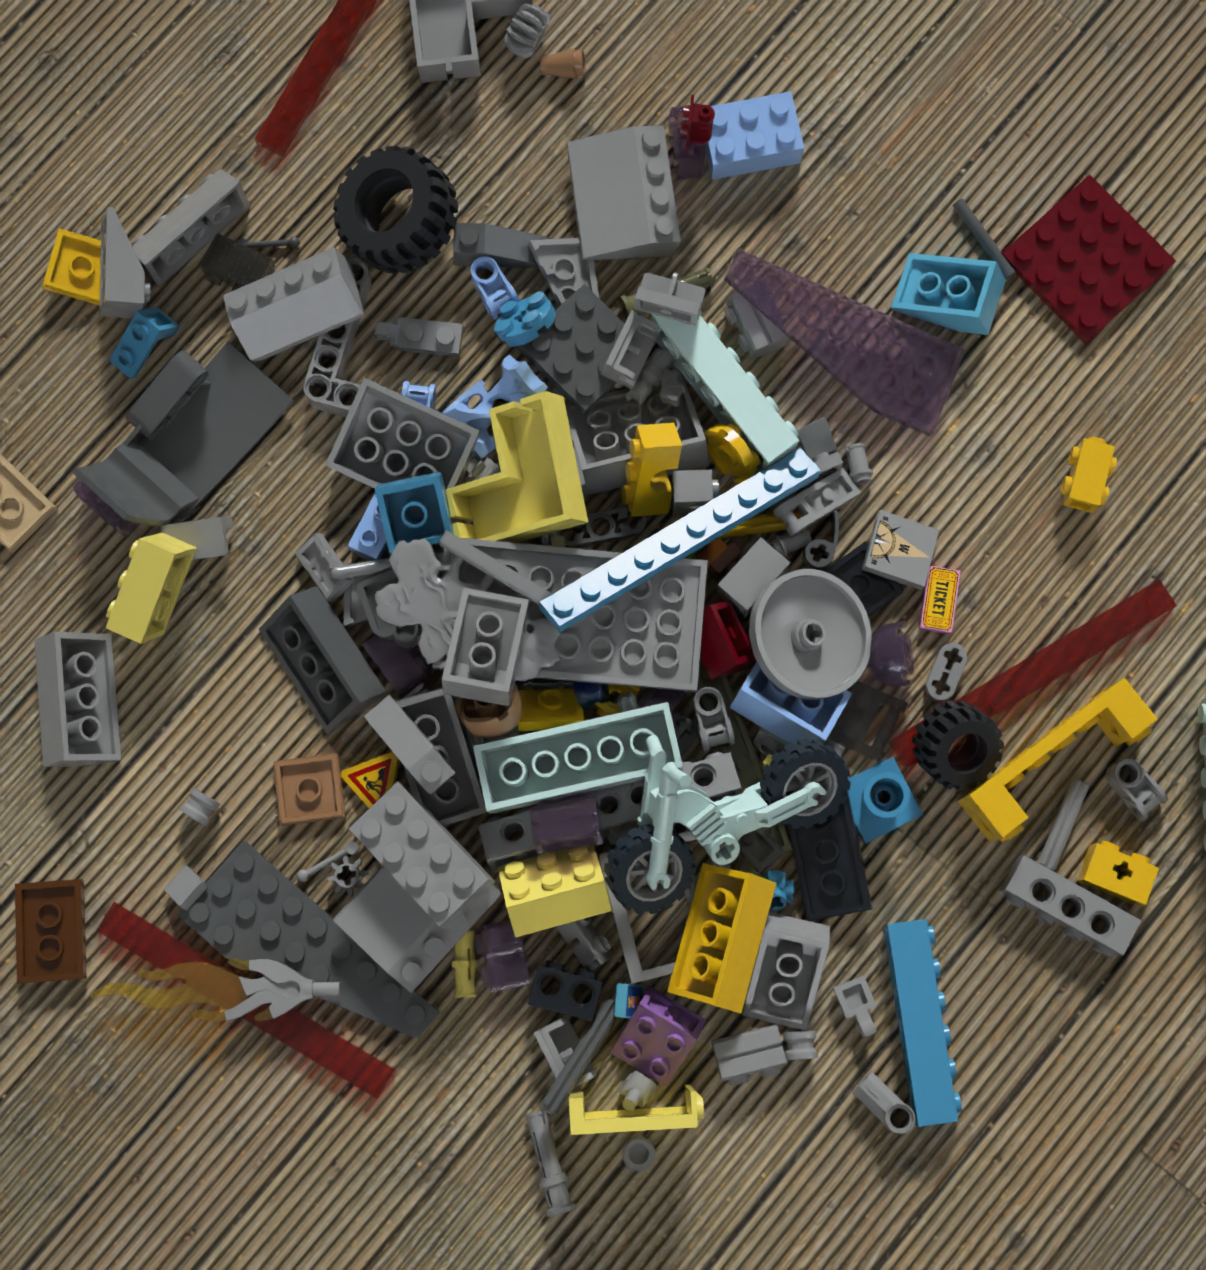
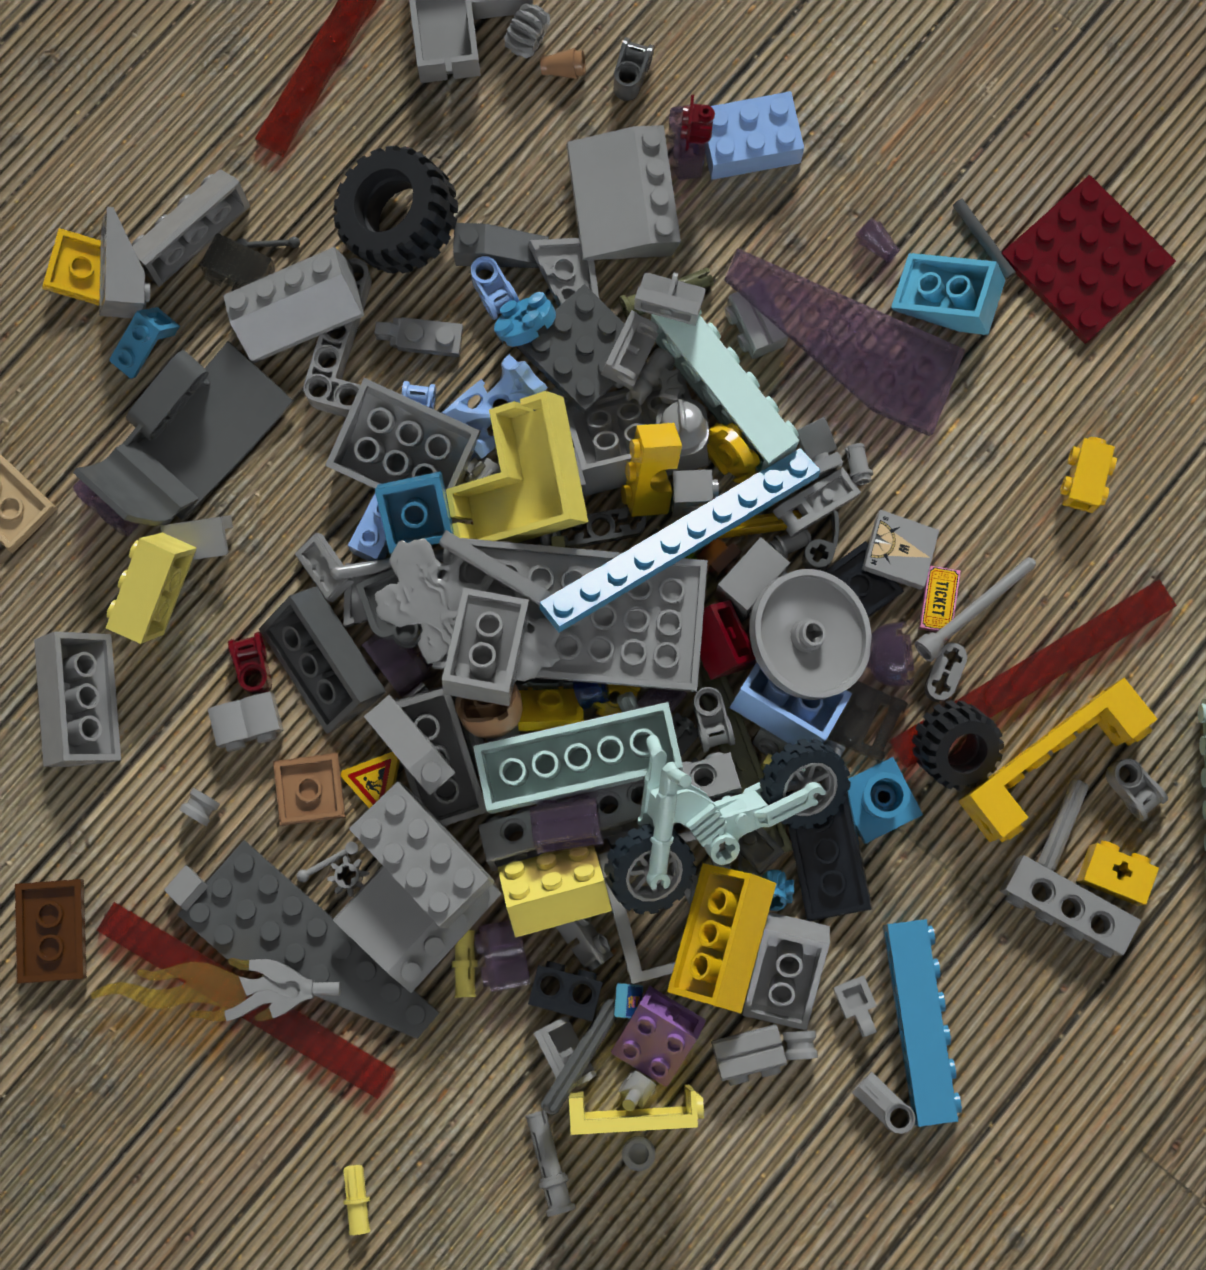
none -> light grey brick [208,692,284,752]
none -> dark red piece [228,632,272,696]
none -> light yellow axle [343,1165,371,1235]
none -> dark grey piece [613,37,655,101]
none -> light grey piece [656,398,709,456]
none -> clear purple cone [855,217,900,263]
none -> light grey piece [915,557,1036,662]

